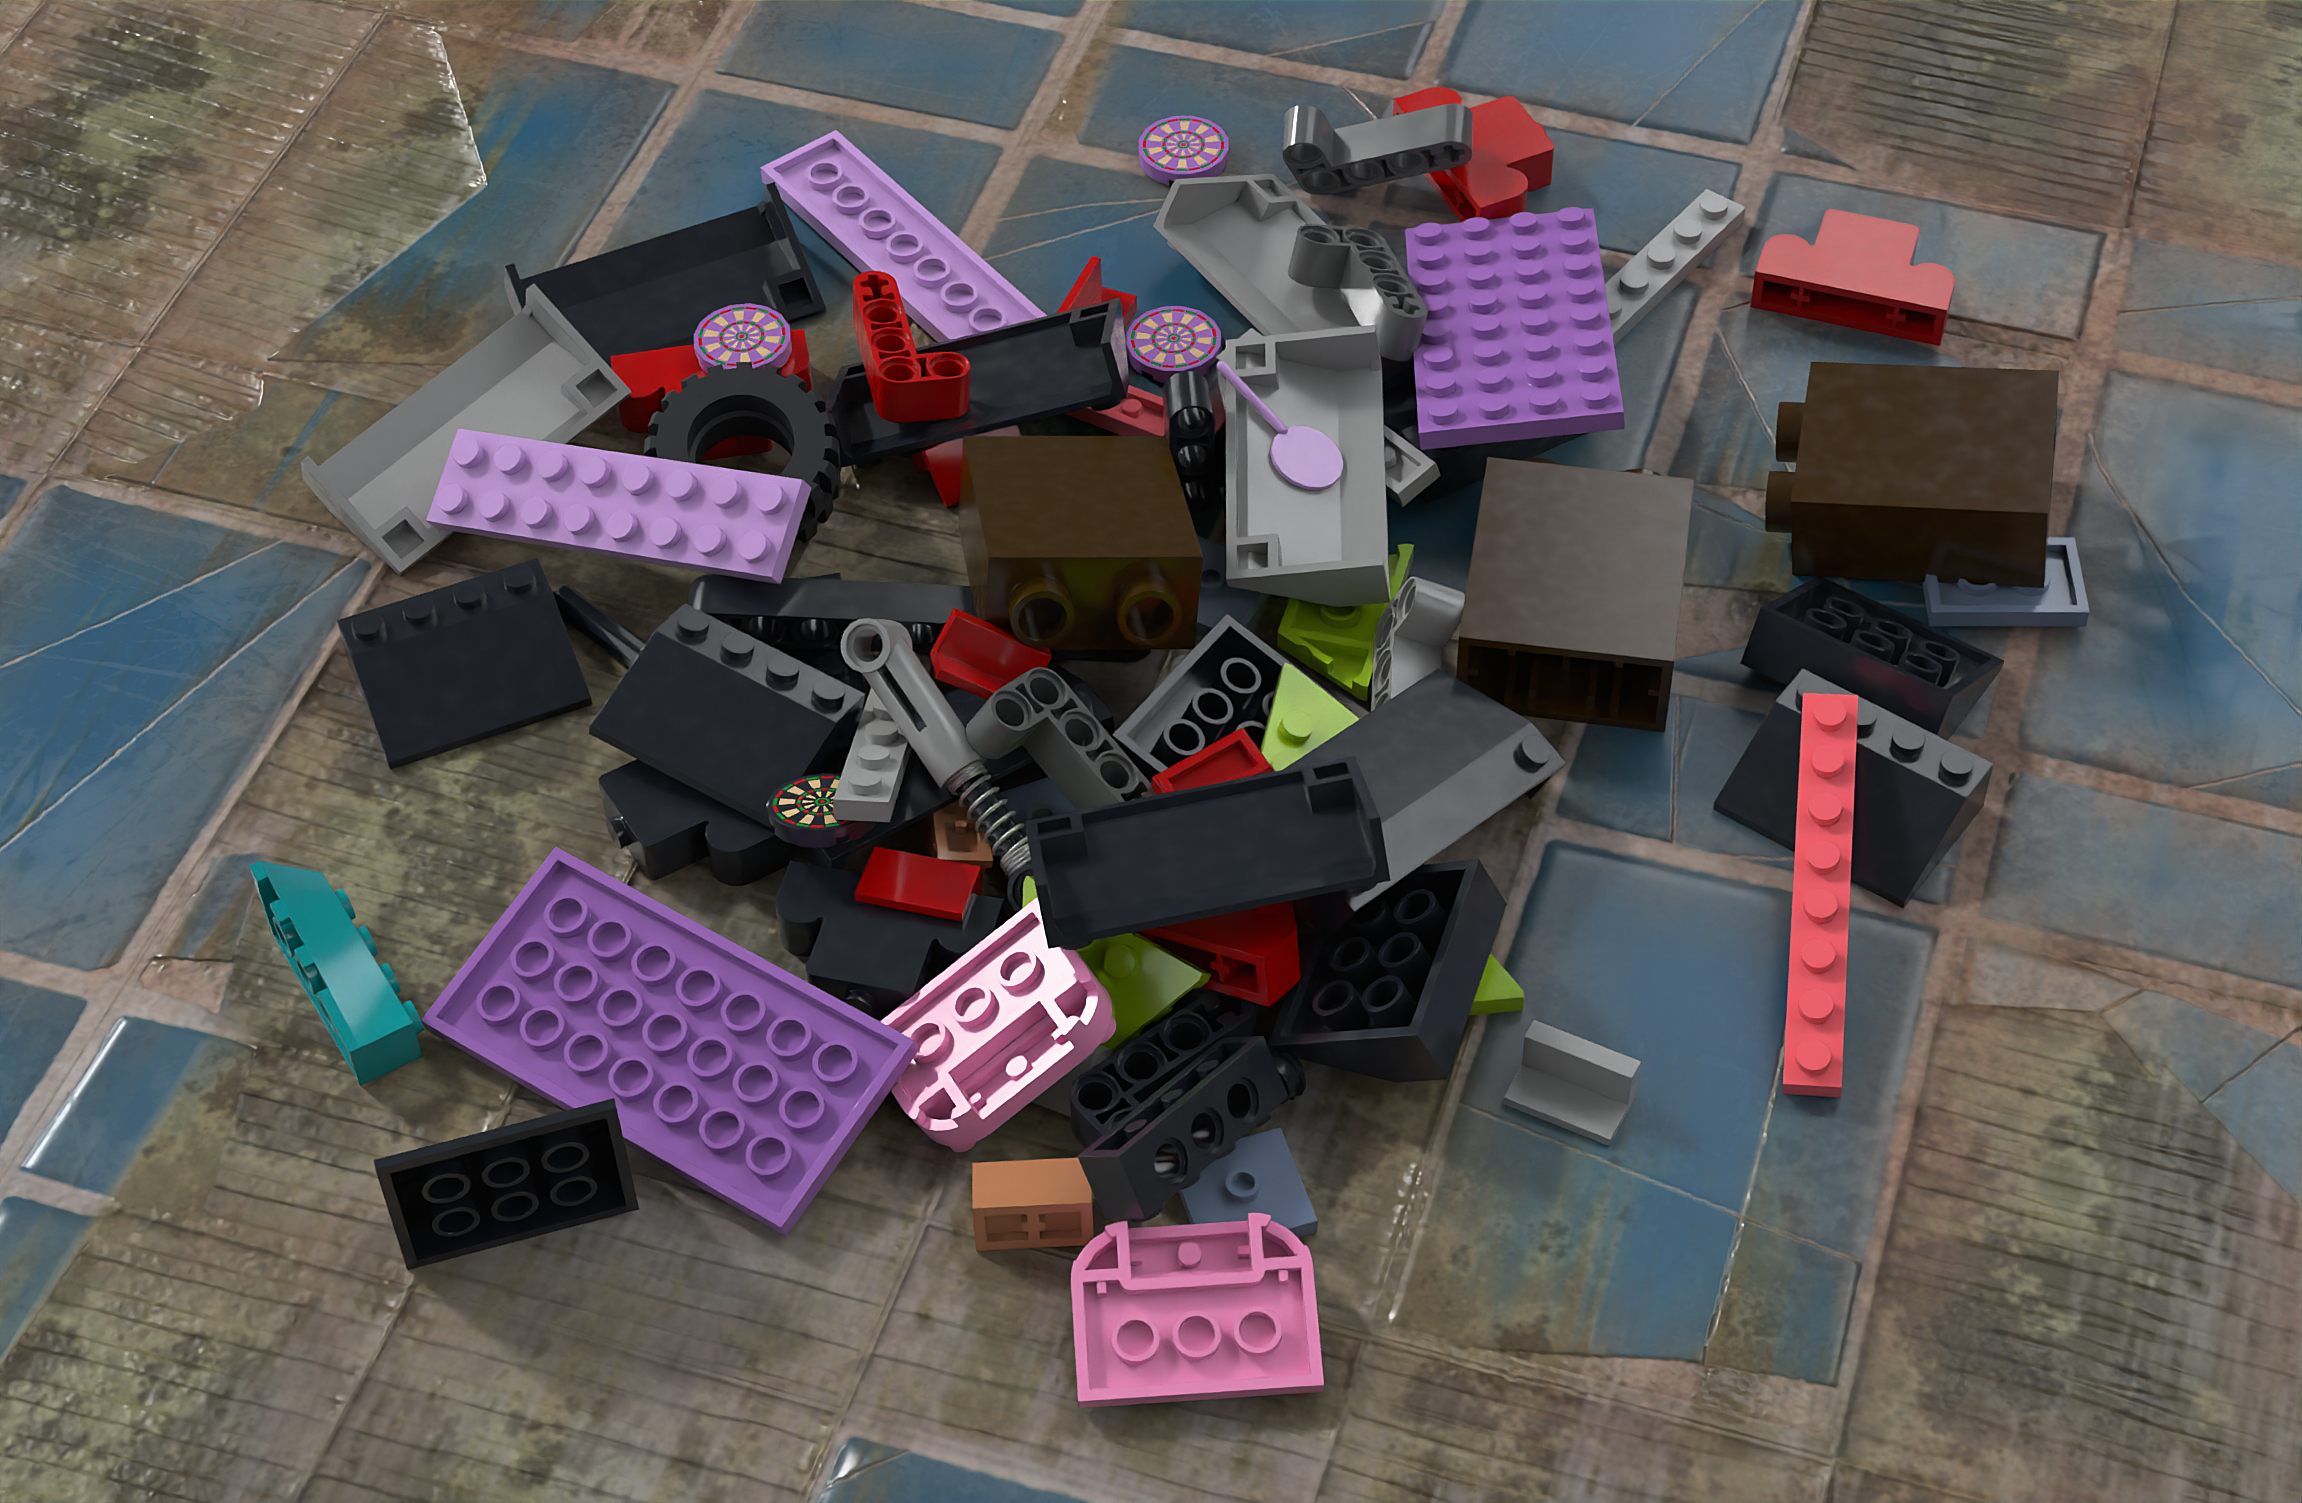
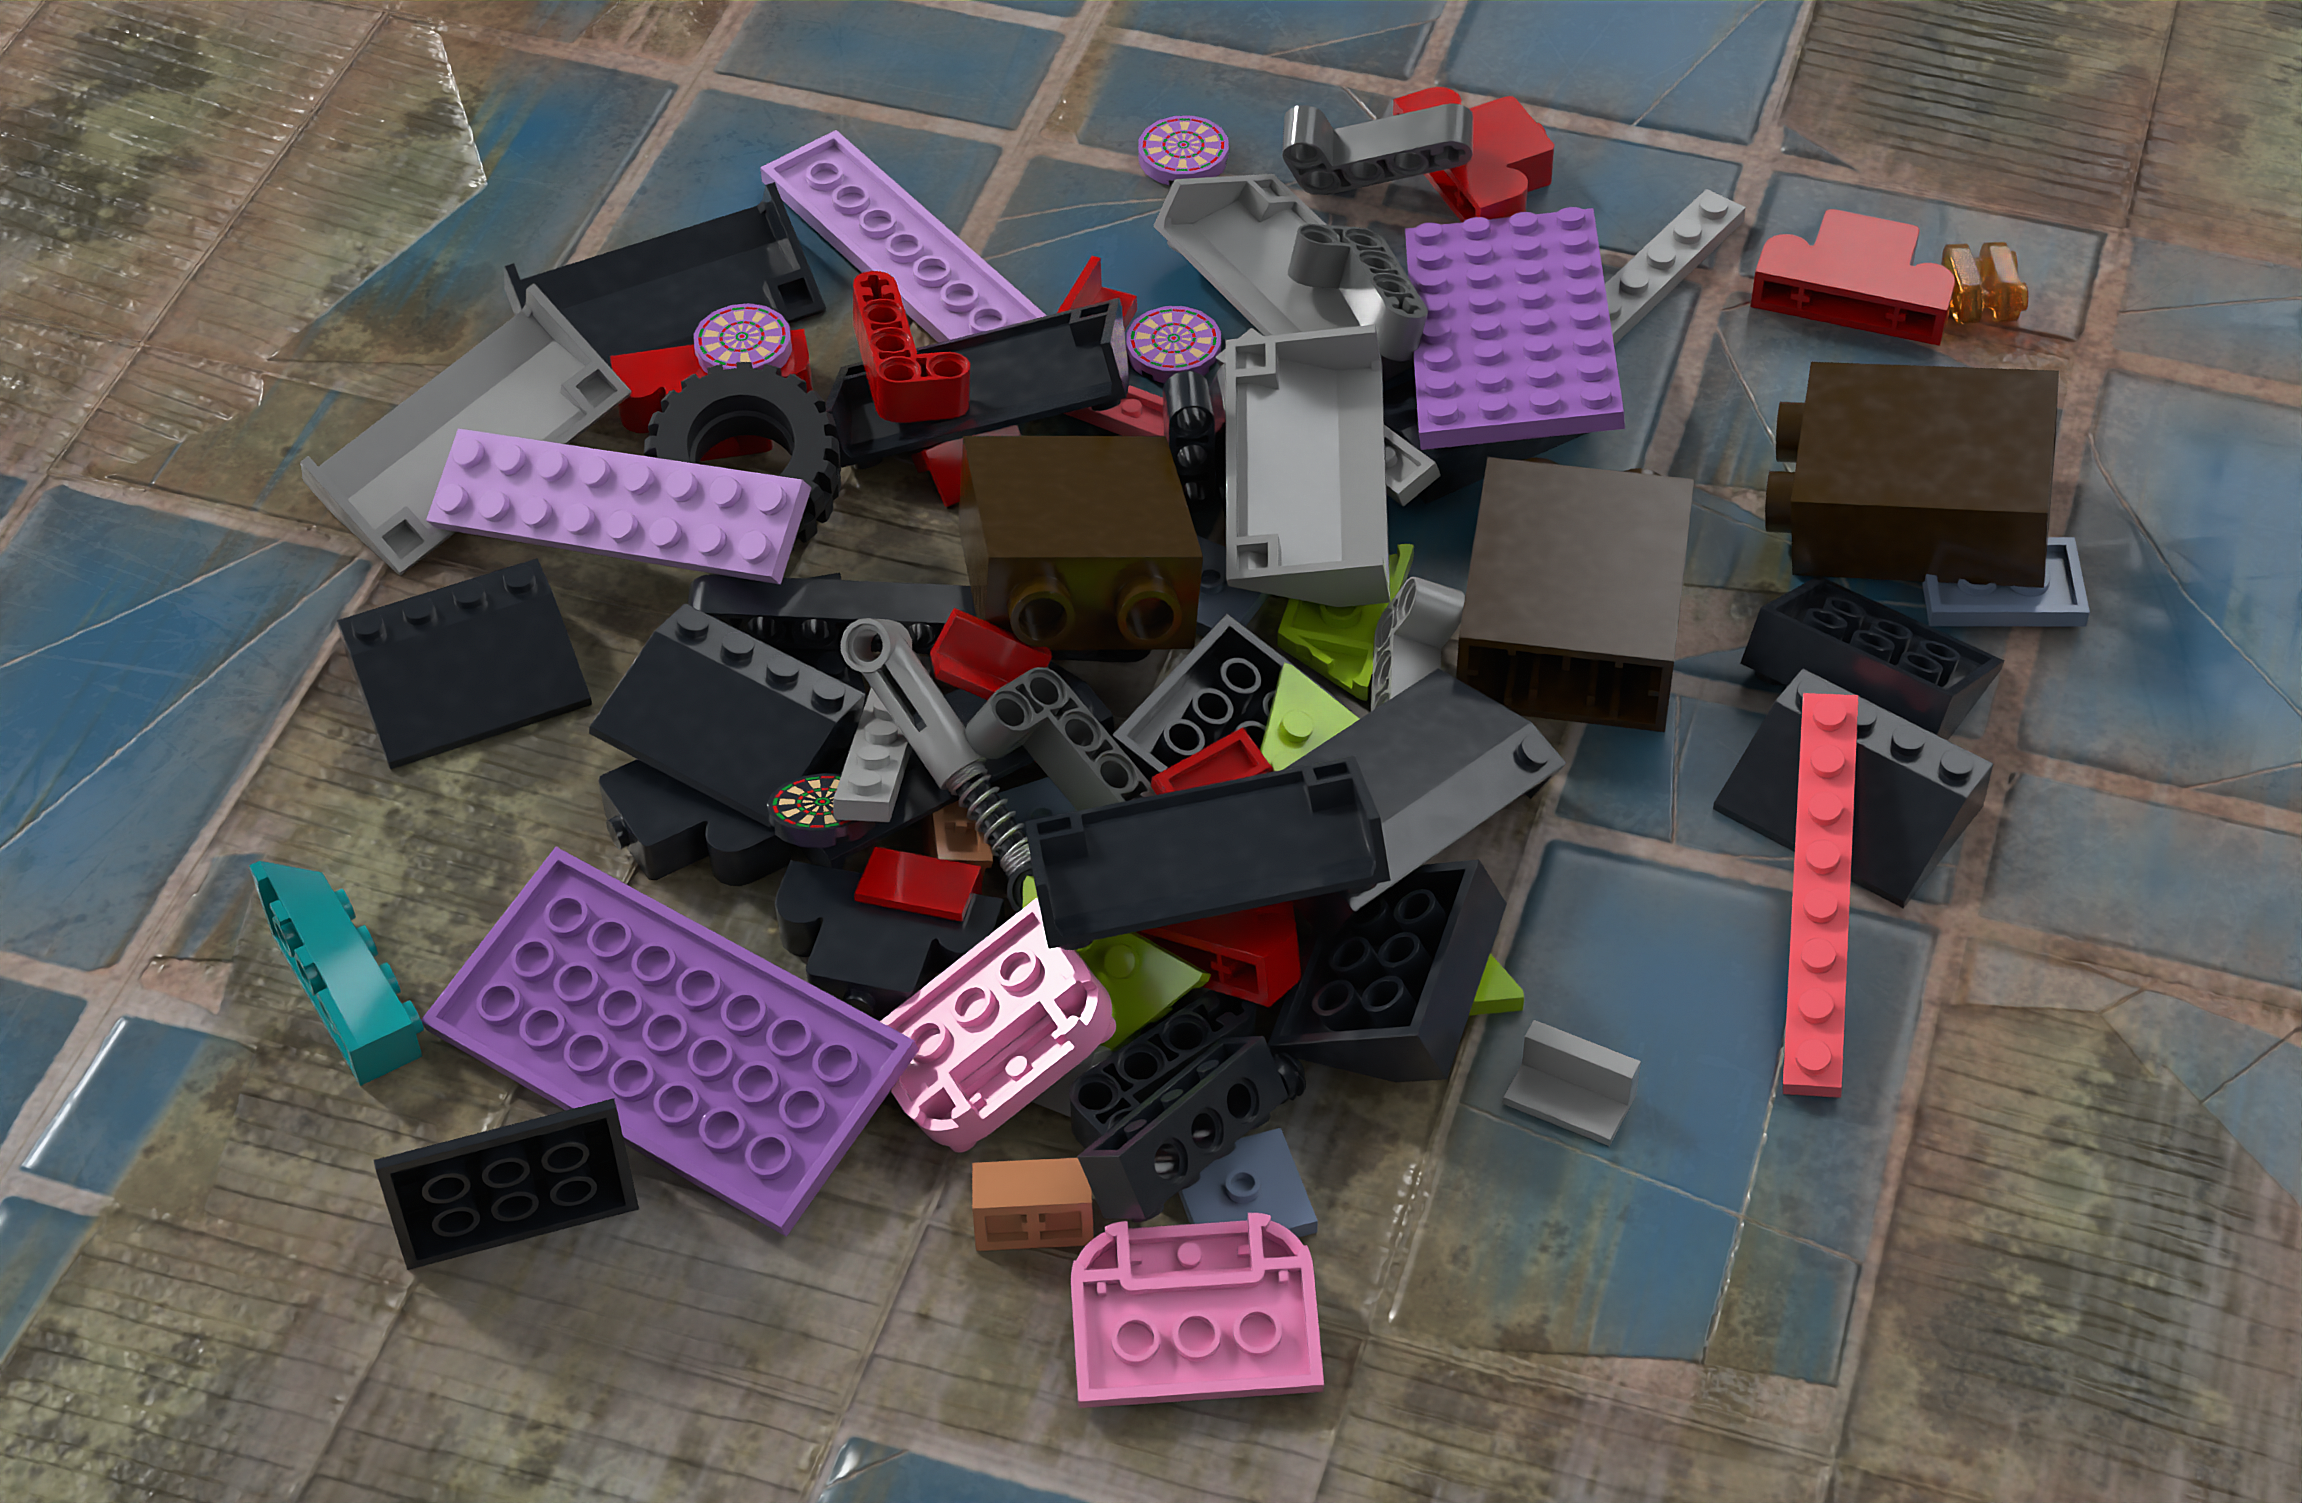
black axle [553,585,647,667] -> none
lavender piece [1217,361,1343,490] -> none
none -> clear orange brick [1941,241,2029,324]

